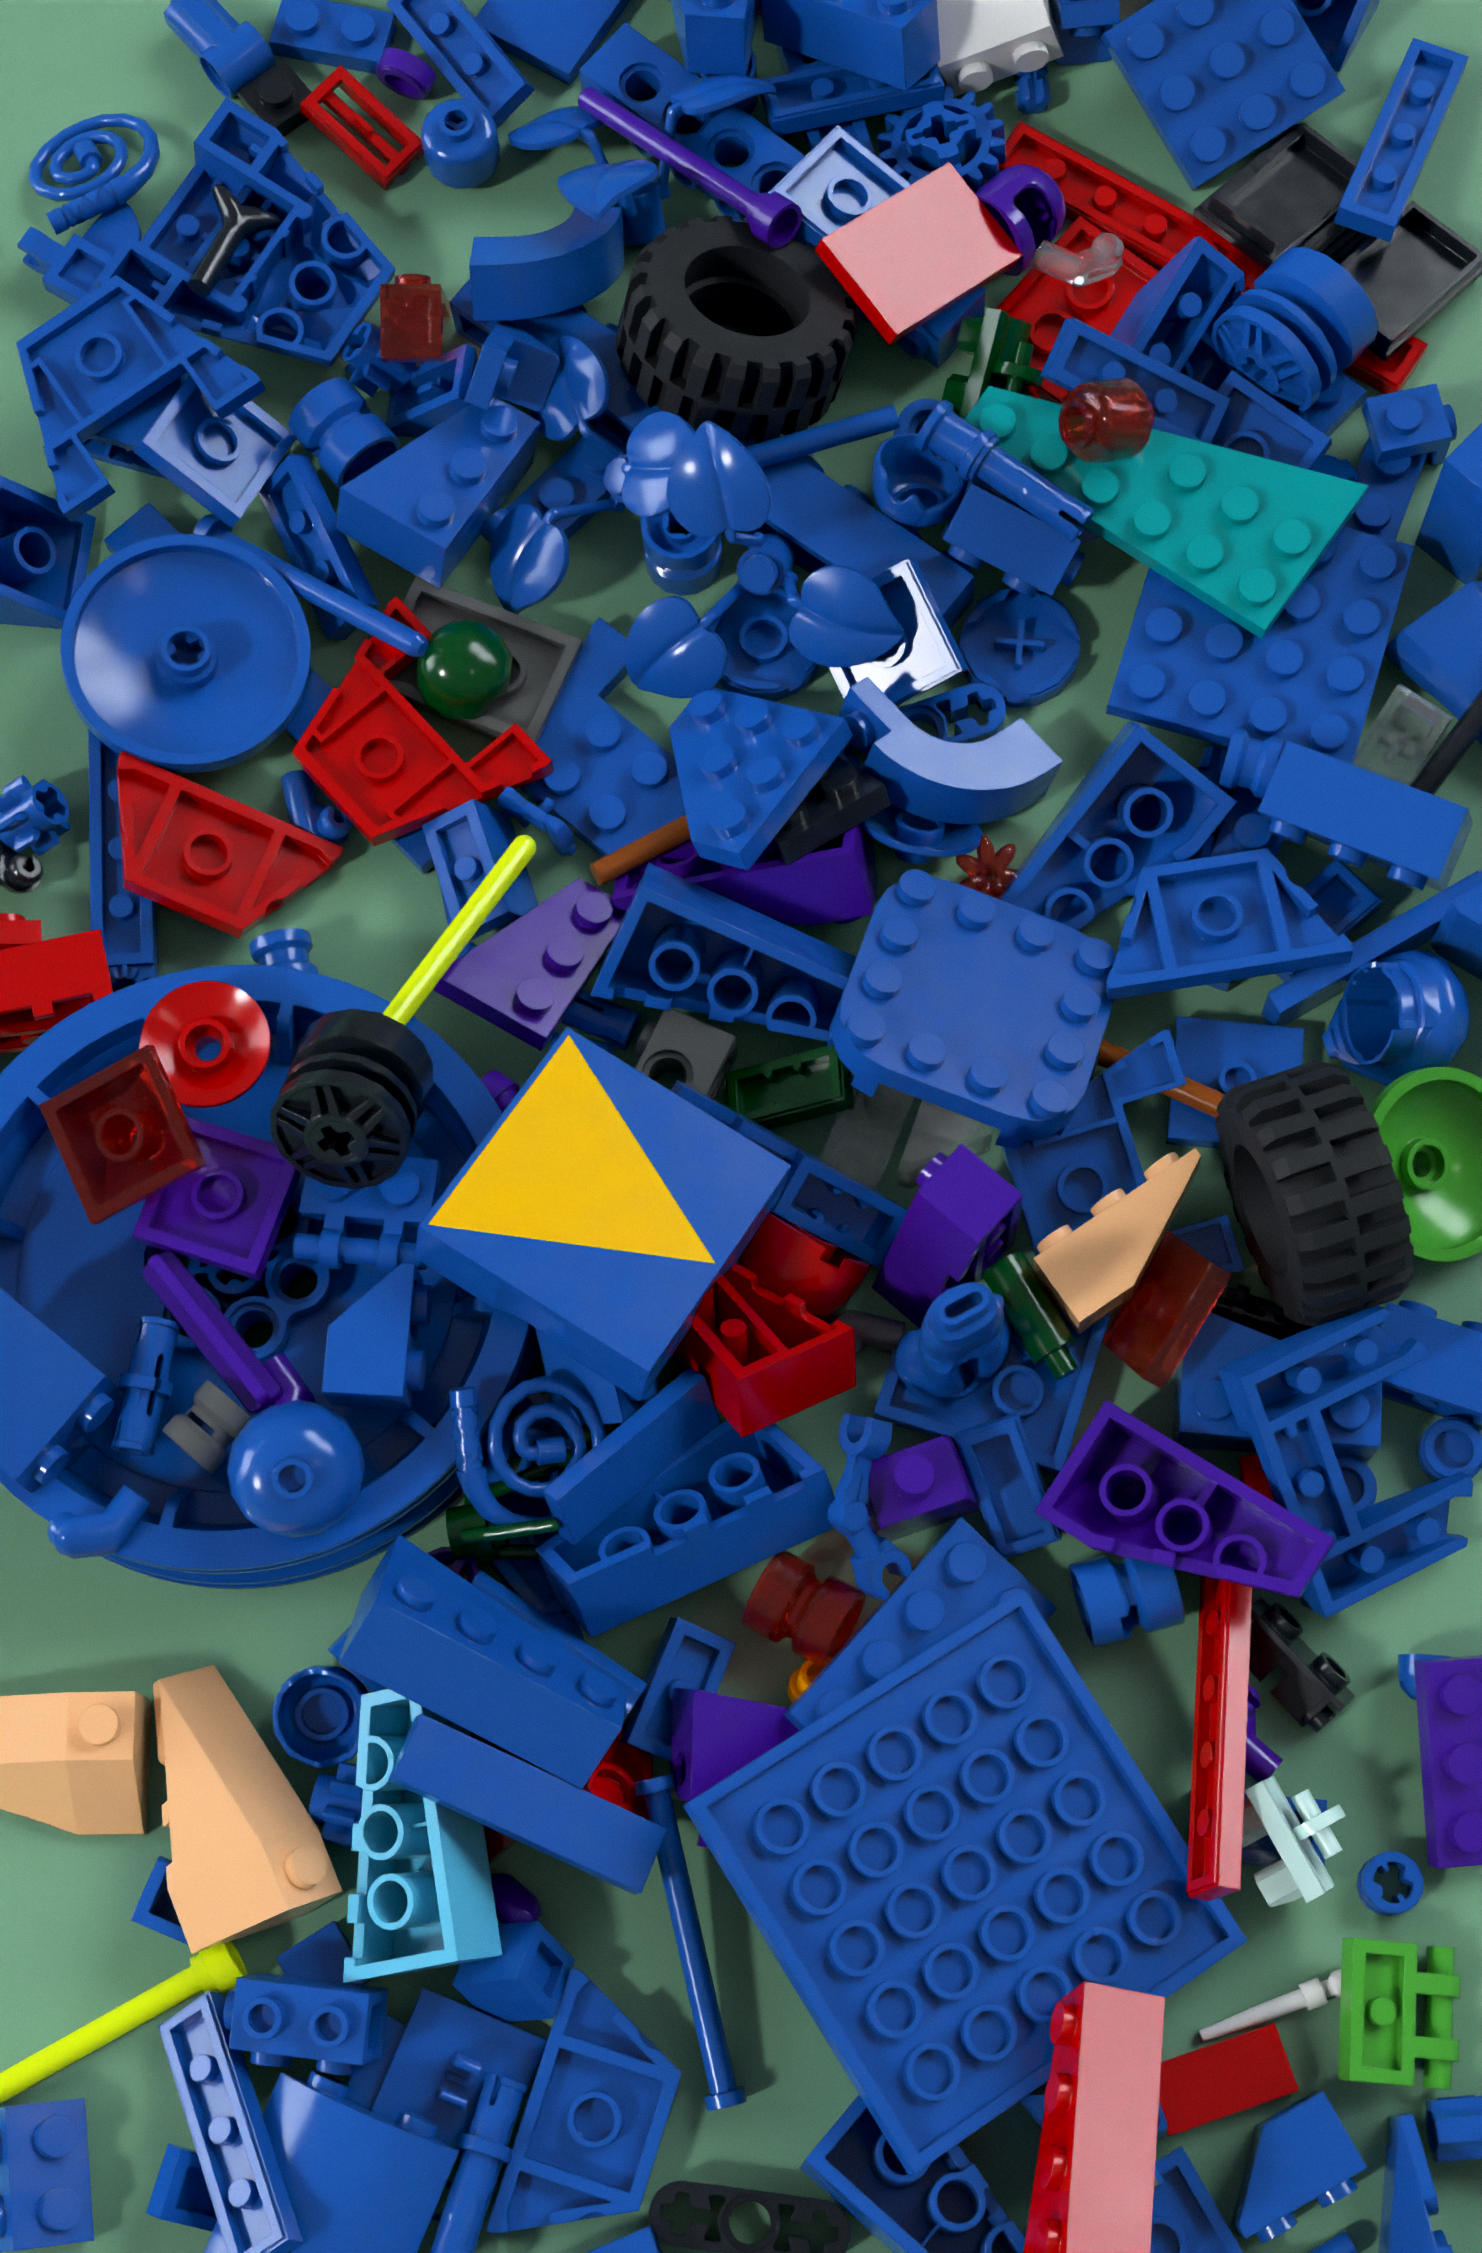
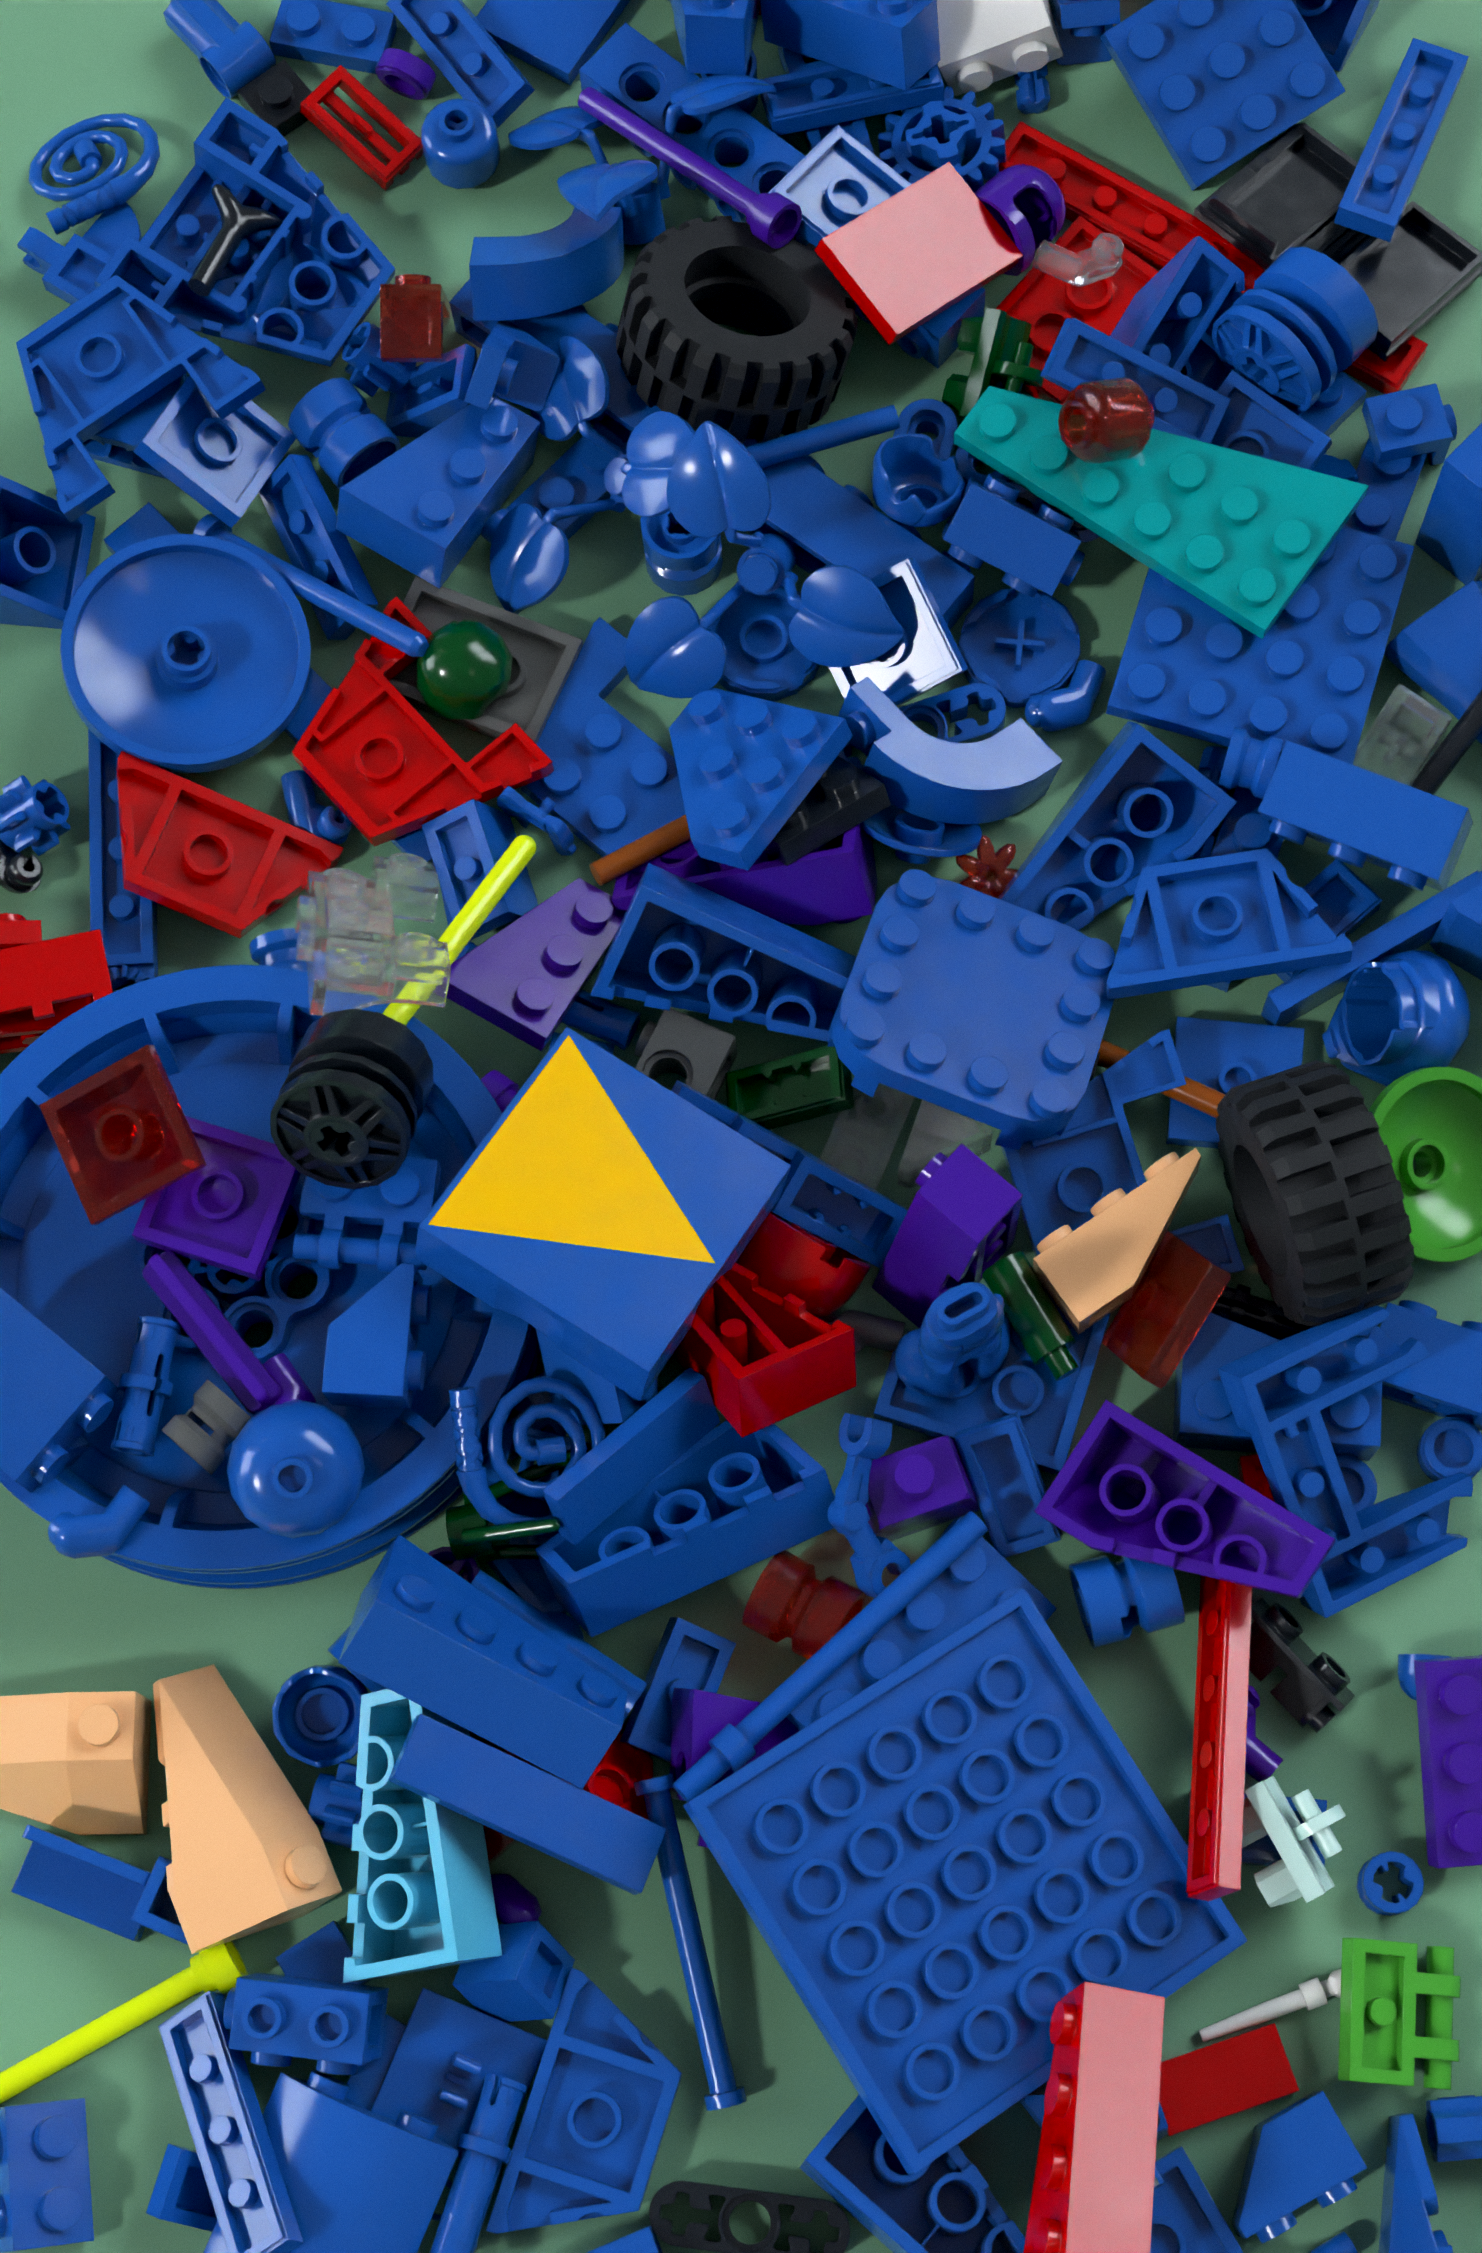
red dish [139,981,271,1108] -> none
blue pin [914,399,1096,543] -> none
none -> blue panel [11,1824,151,1942]
none -> clear bracket [295,853,451,1016]
none -> blue bar [672,1511,988,1802]
none -> blue arm [1025,660,1106,732]

